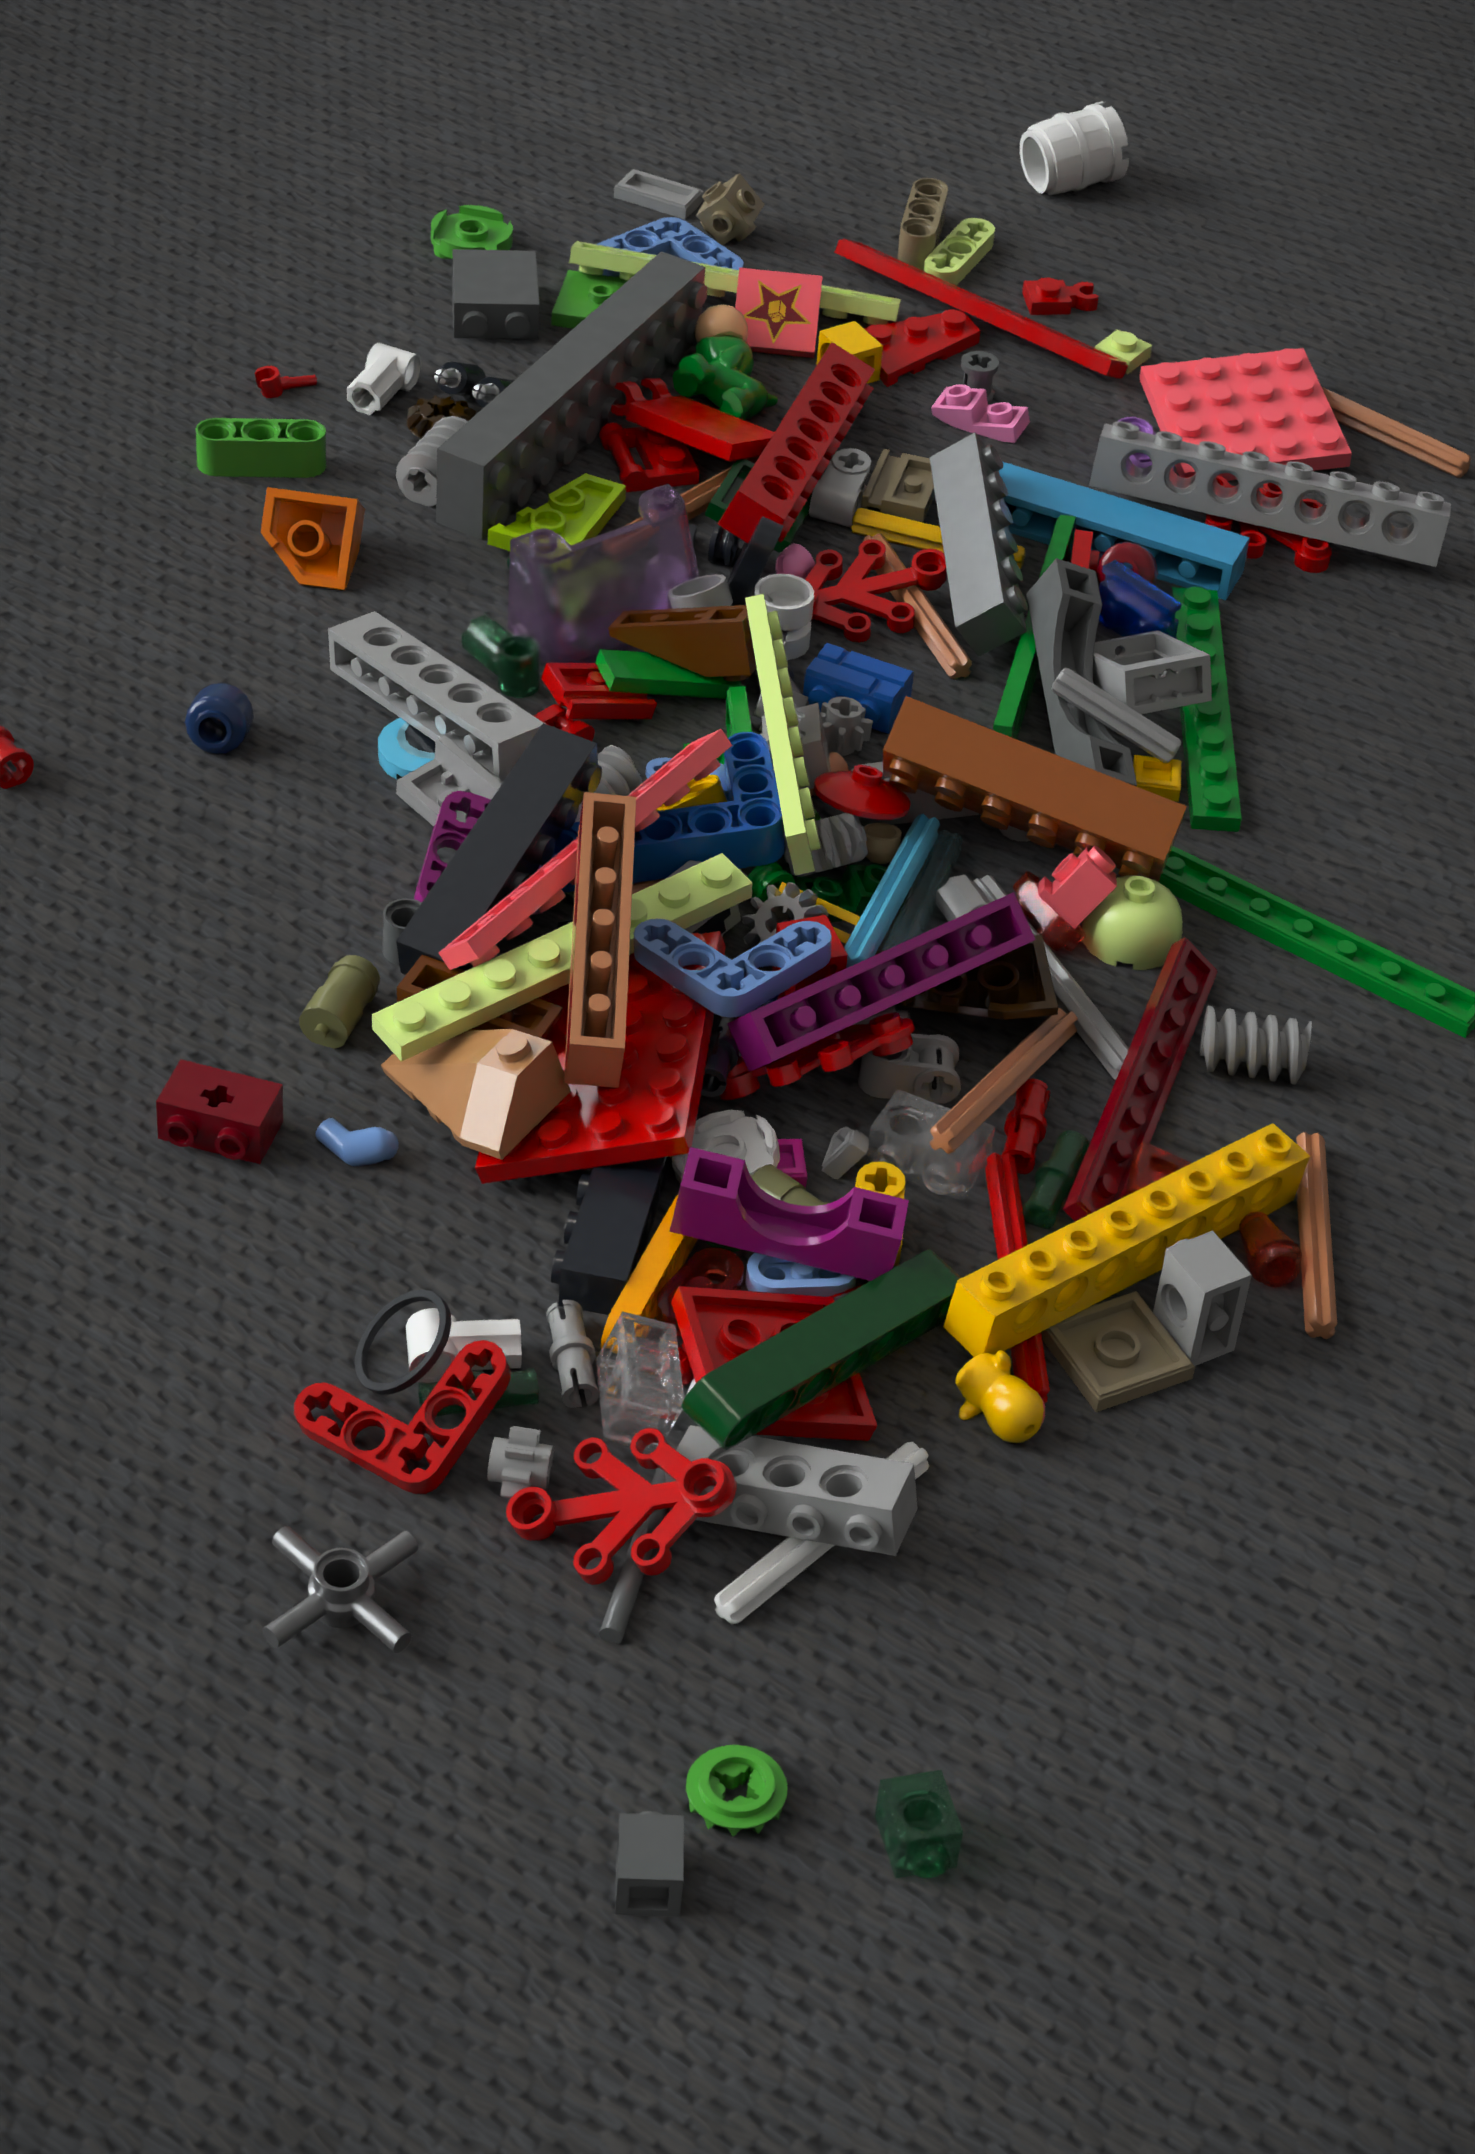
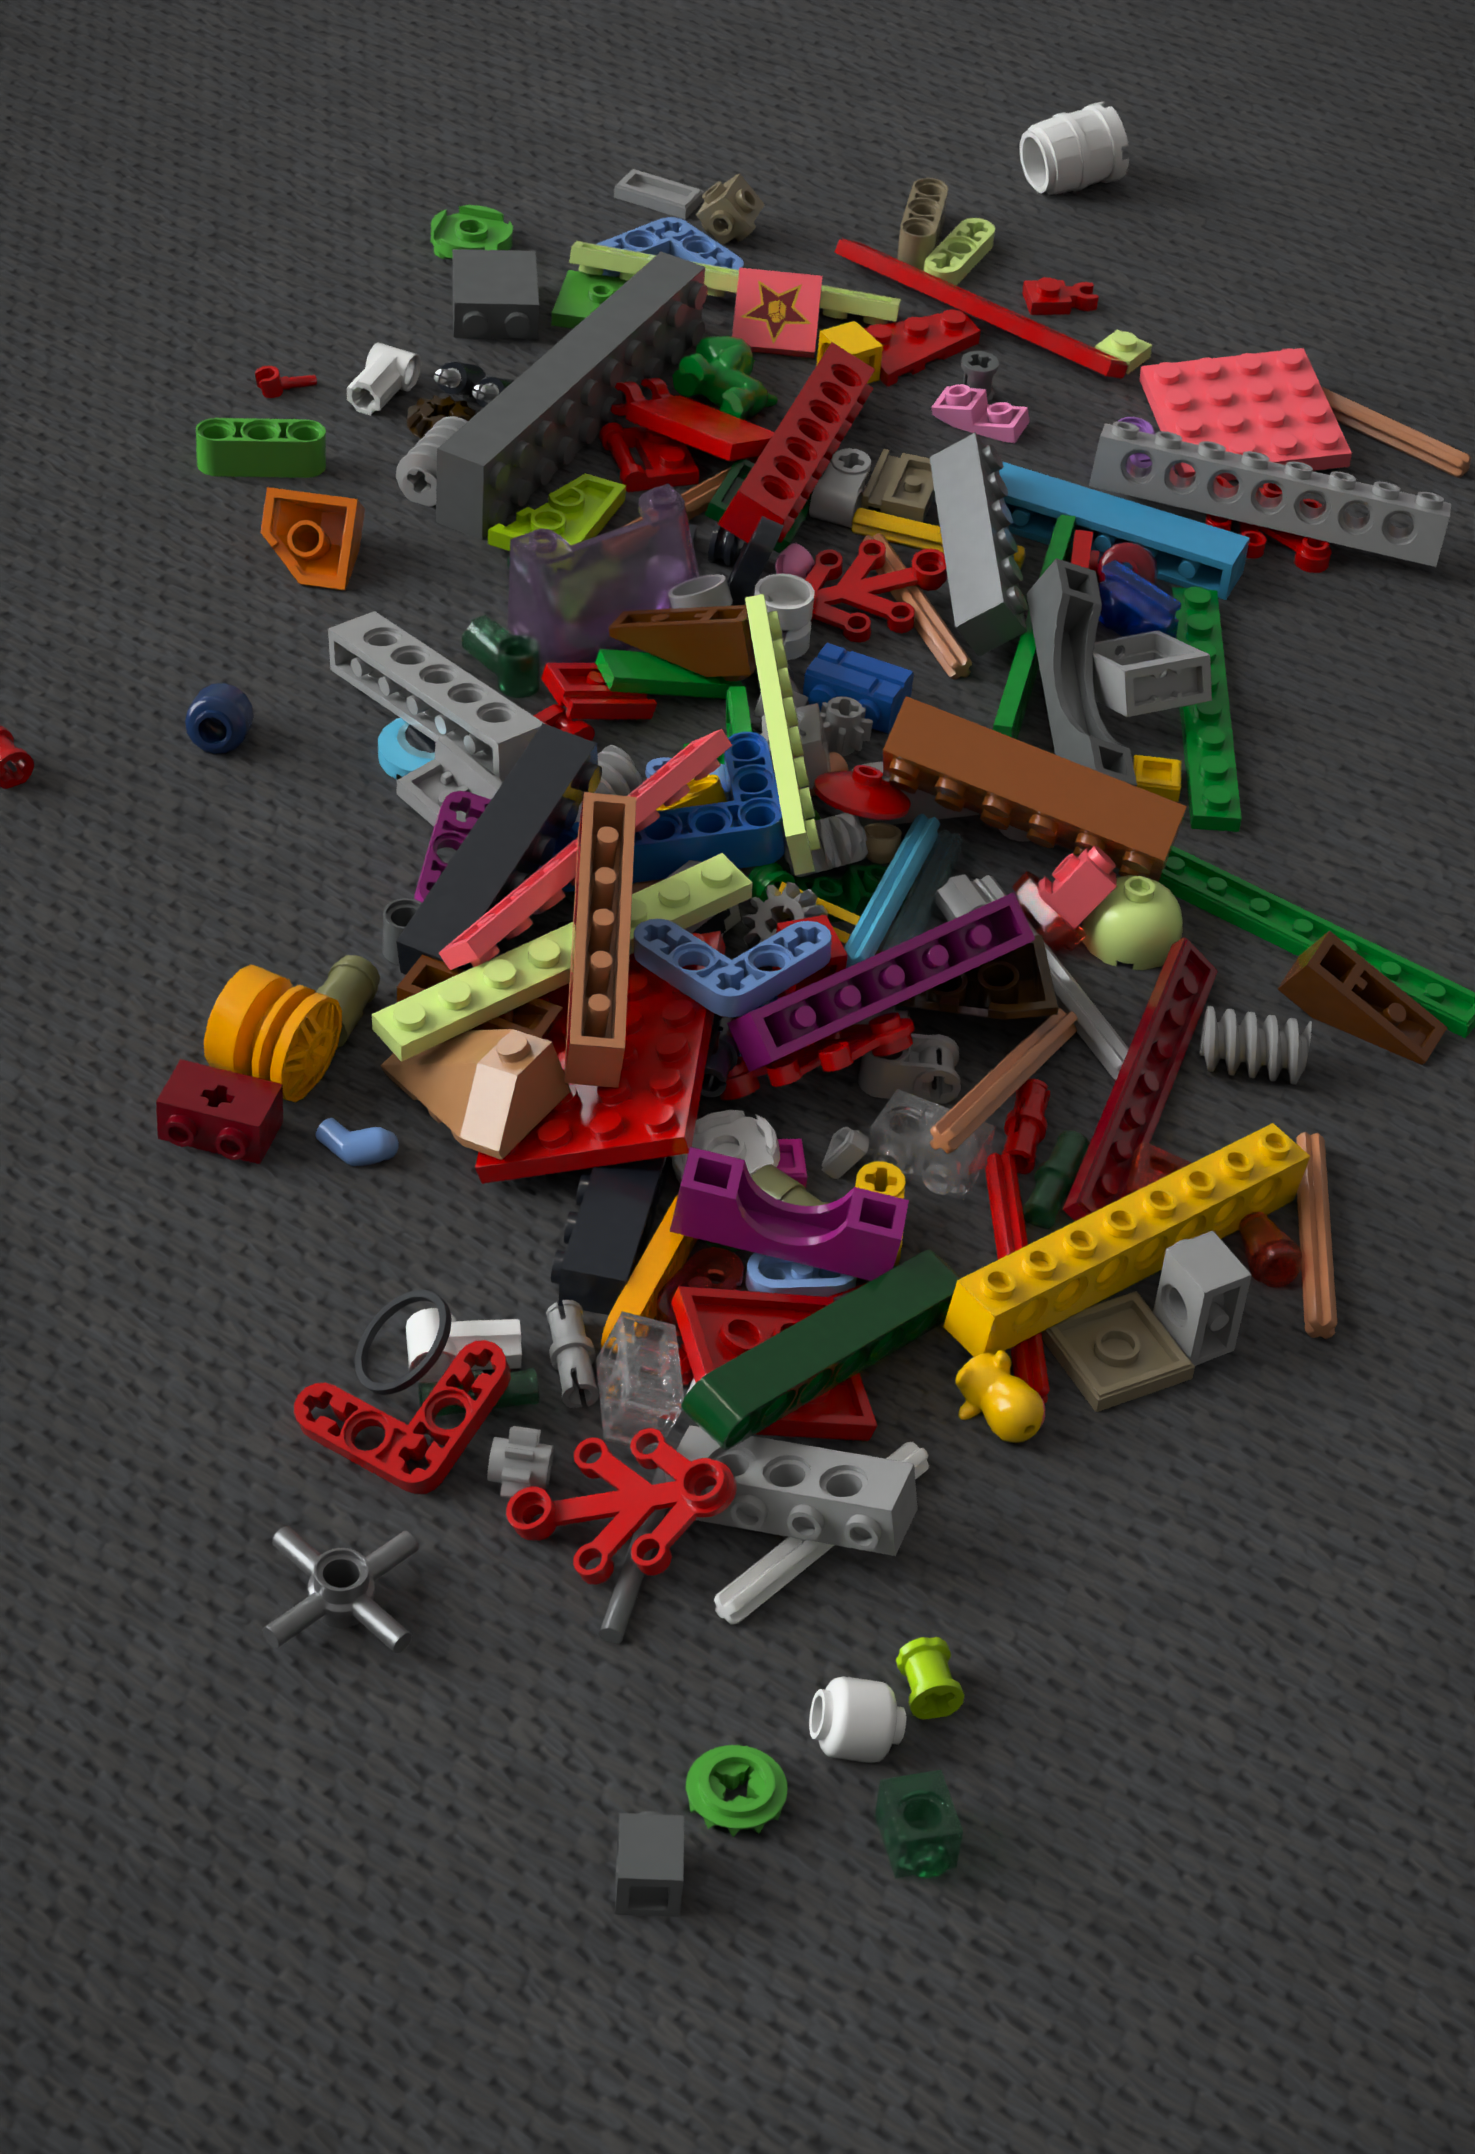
light nougat piece [695,304,748,343] -> none
light grey axle [1051,668,1181,763] -> none
none -> light orange wheel [204,964,342,1102]
none -> white head [809,1677,906,1763]
none -> lime bush [896,1637,964,1719]
none -> reddish brown slope [1278,931,1448,1065]

